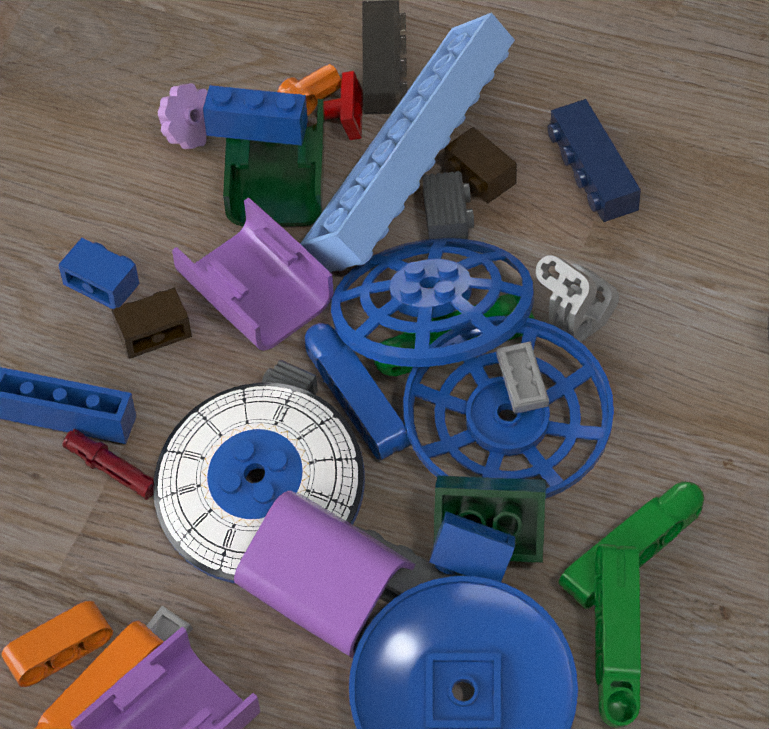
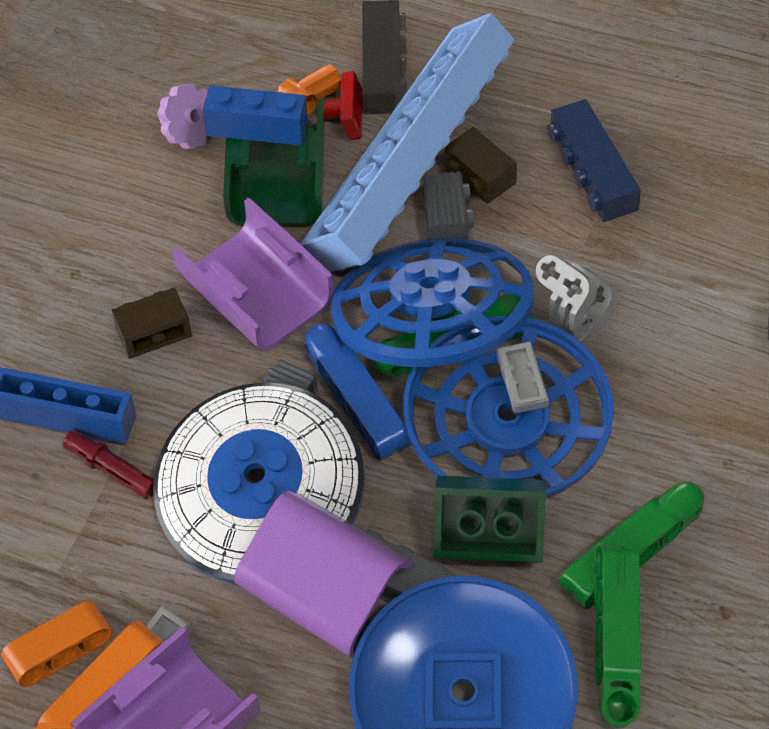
blue brick [58,238,140,309] -> none
blue brick [429,512,515,582] -> none

